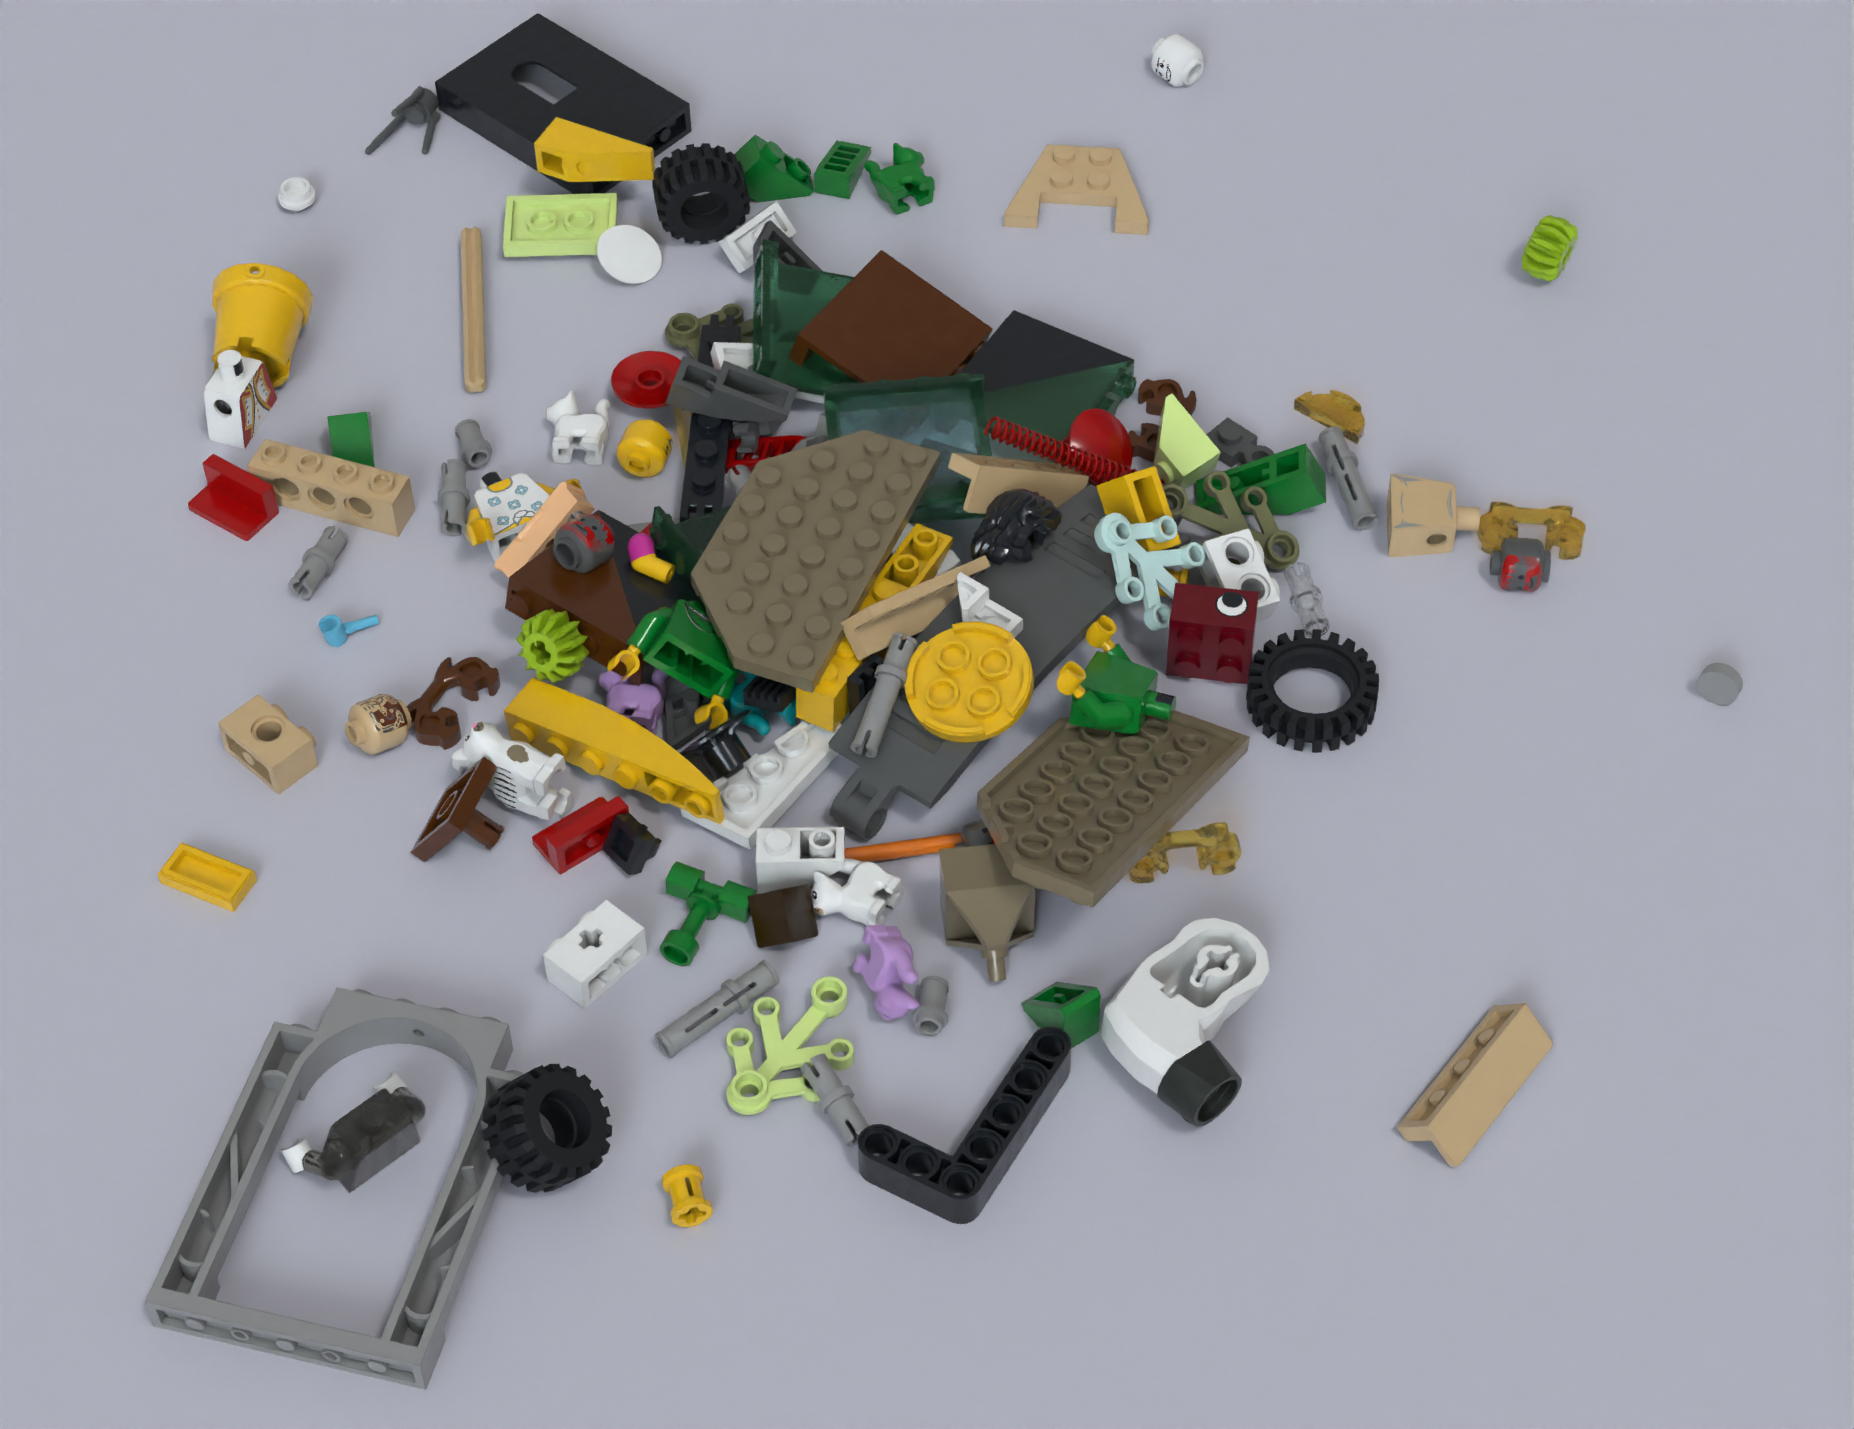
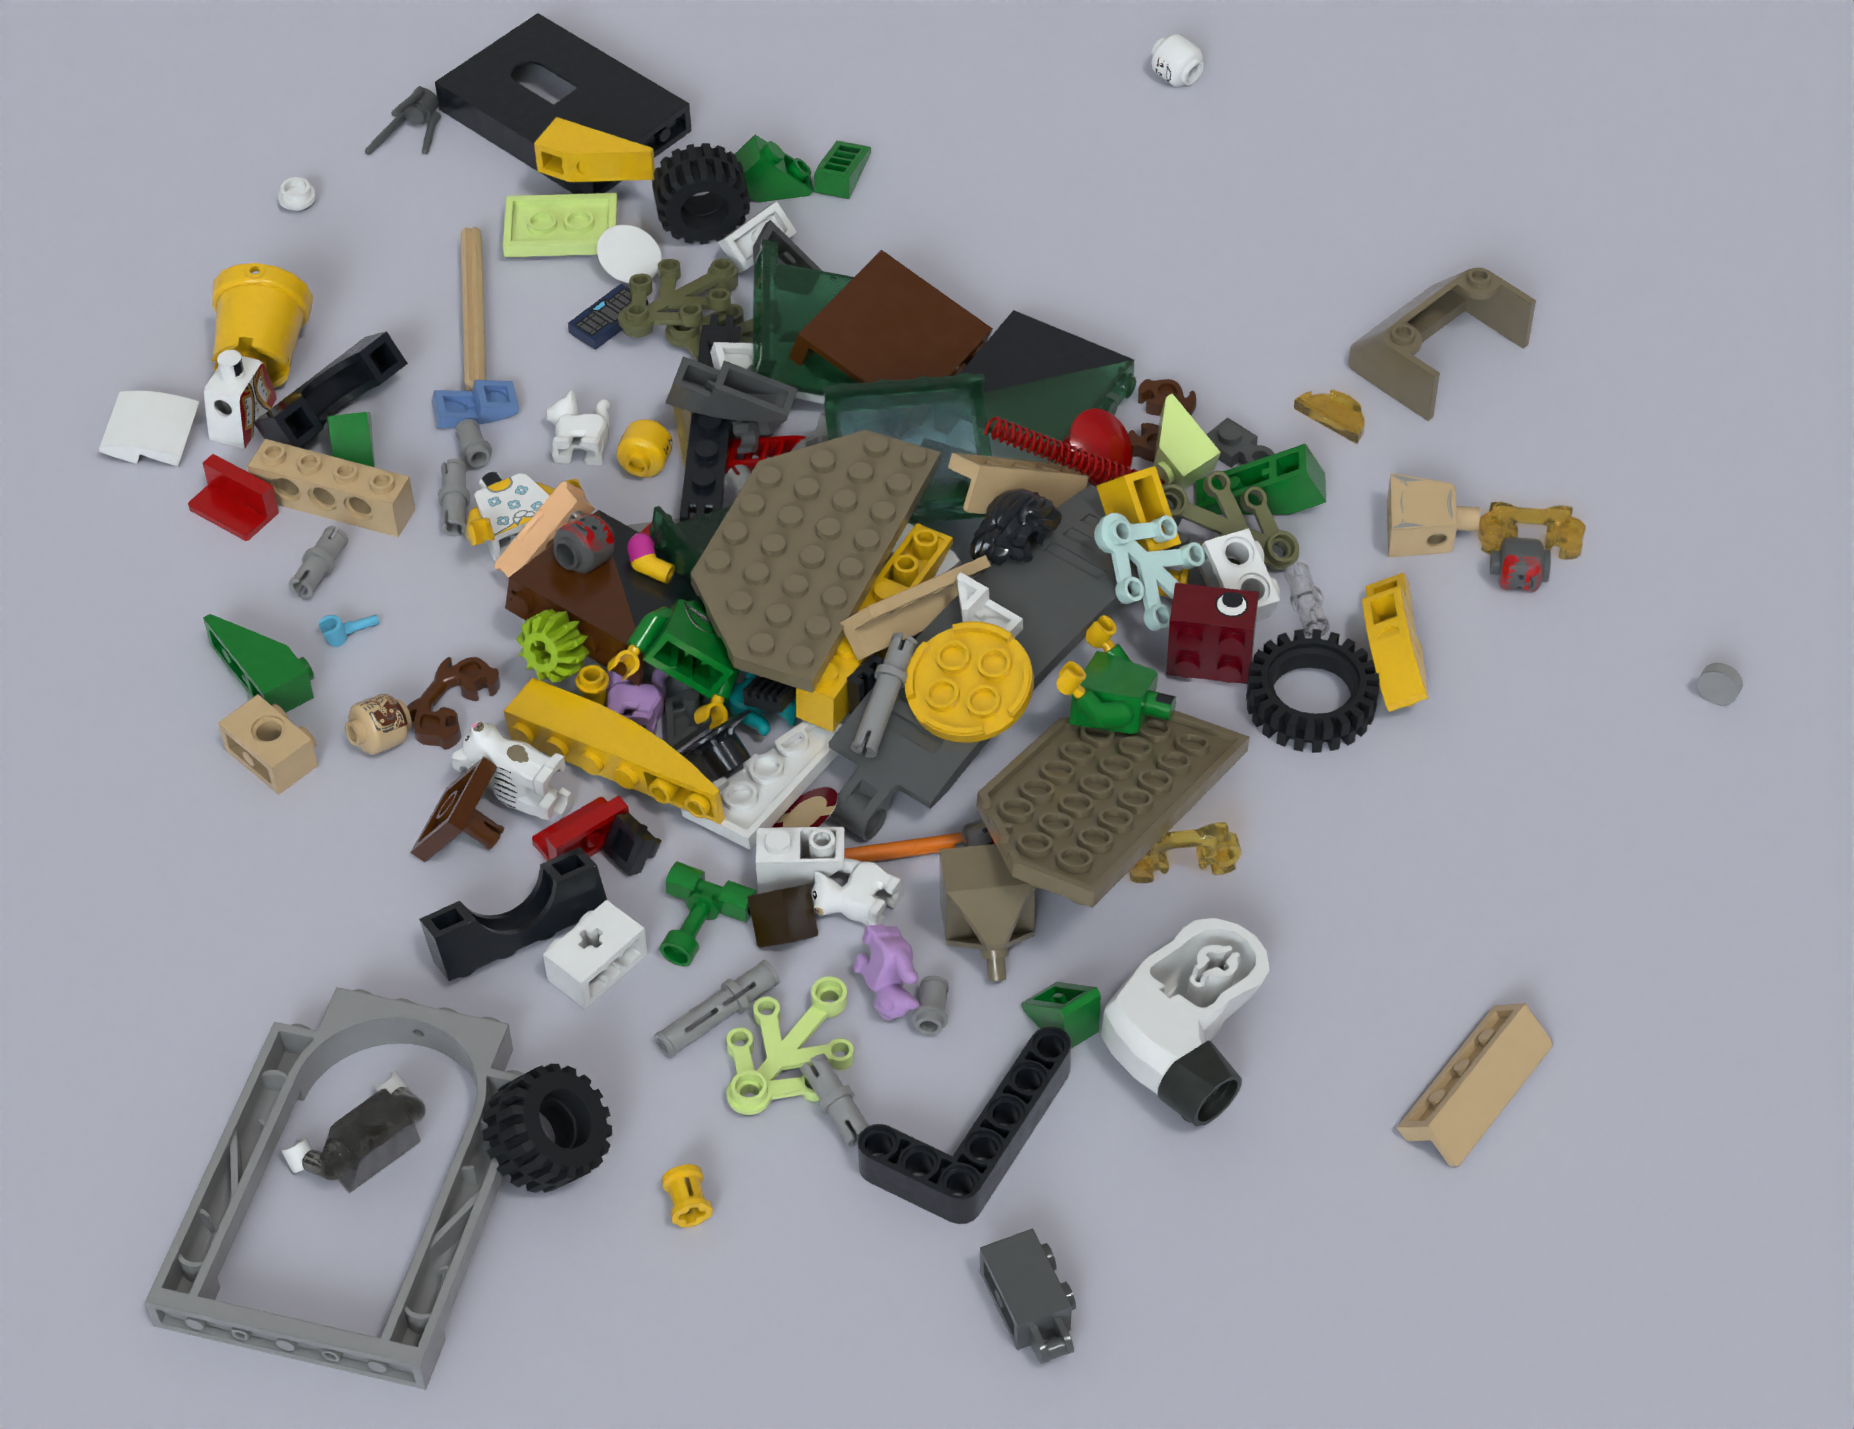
yellow tile [157,842,257,912] -> none
red dish [611,351,681,409] -> none
green animal [864,143,935,215] -> none
tan wing [1004,144,1149,235] -> none
light grey pin [1318,427,1378,531] -> none
lime gear [1521,215,1578,282] -> none
none -> white slope [98,390,200,467]
none -> green slope [203,614,314,713]
none -> black arch [253,331,408,448]
none -> black arch [419,847,607,981]
none -> medium blue slope [431,380,519,428]
none -> tile [568,284,648,350]
none -> yellow pin [575,665,609,707]
none -> olive plant [618,258,738,338]
none -> tan sticker [773,787,838,828]
none -> dark grey brick [980,1228,1076,1364]
none -> dark tan windscreen [1348,268,1536,421]
none -> yellow slope [1362,572,1429,712]

